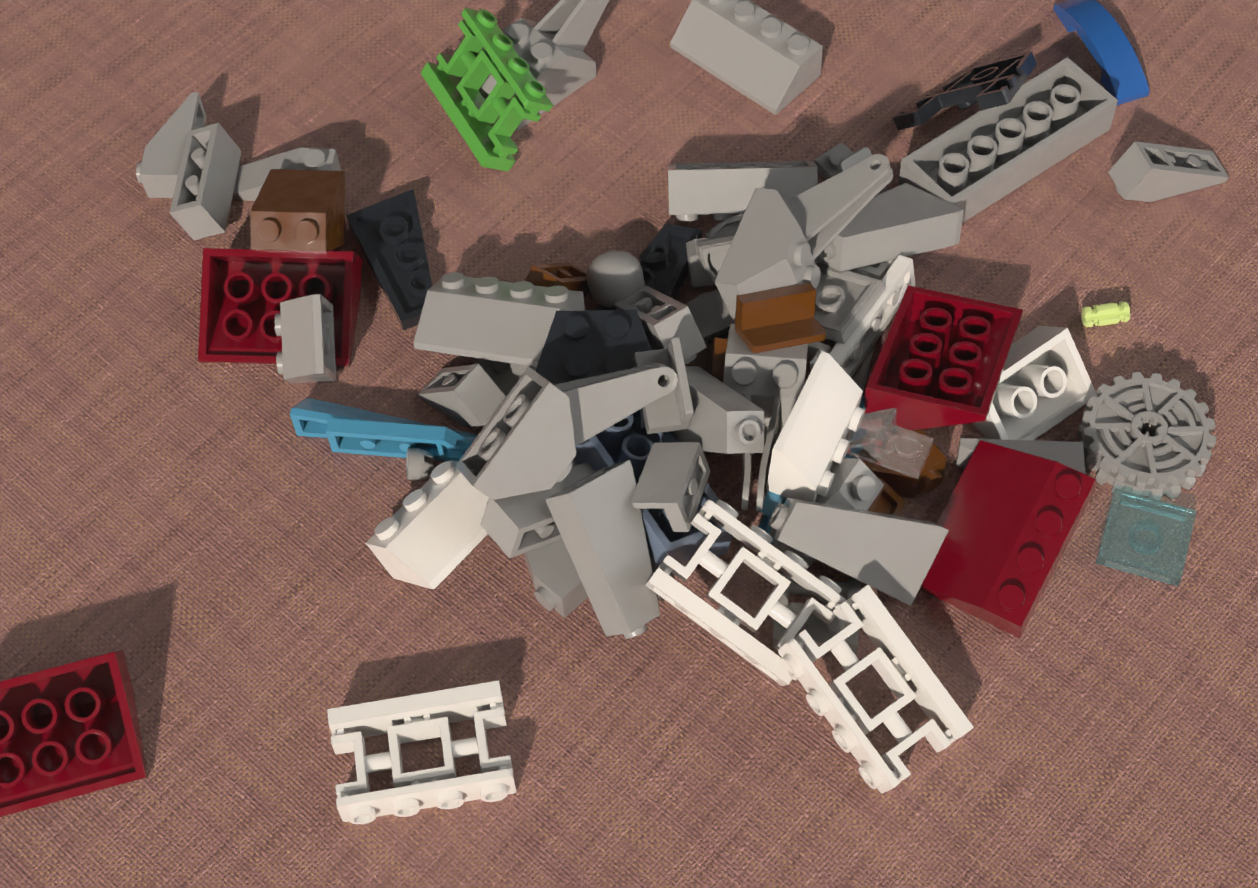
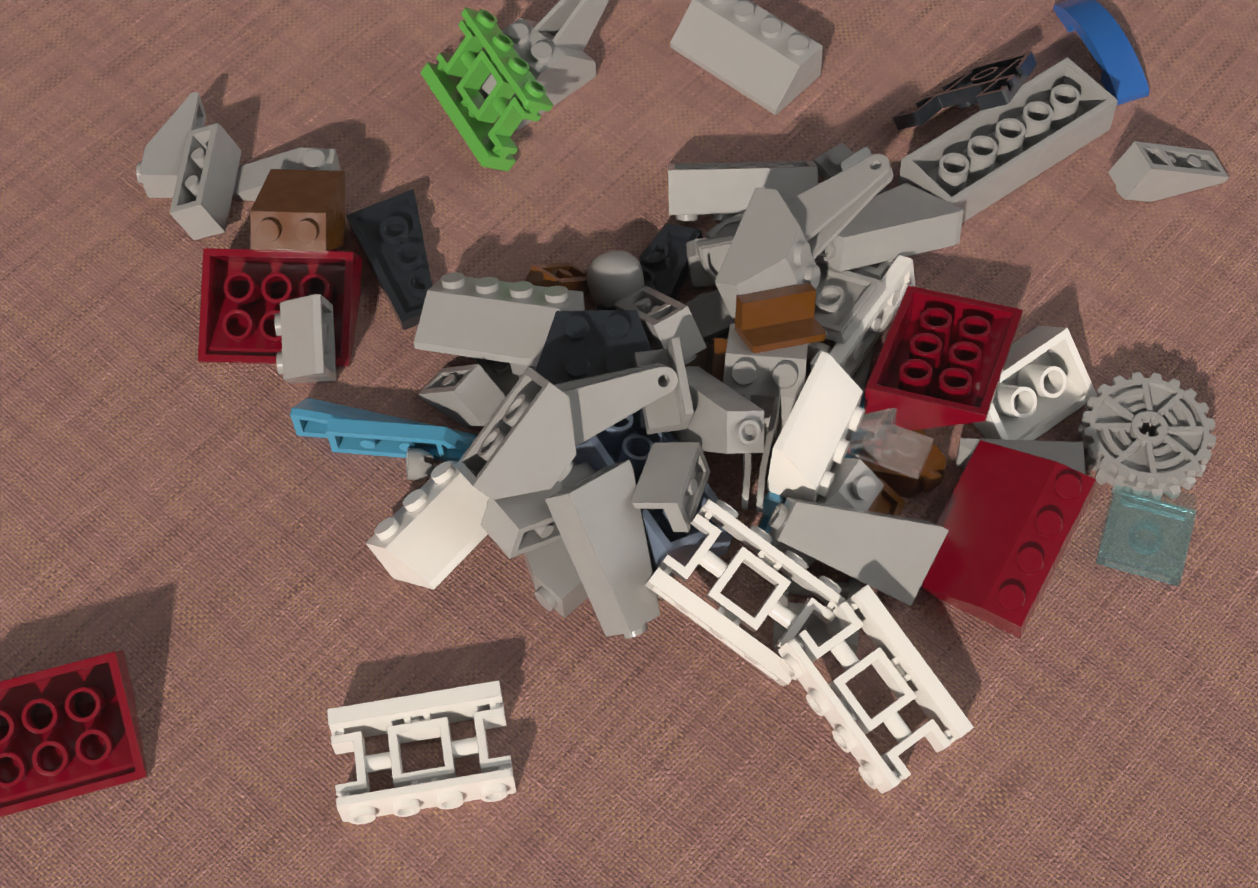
yellowish green piece [1081,301,1131,327] -> none

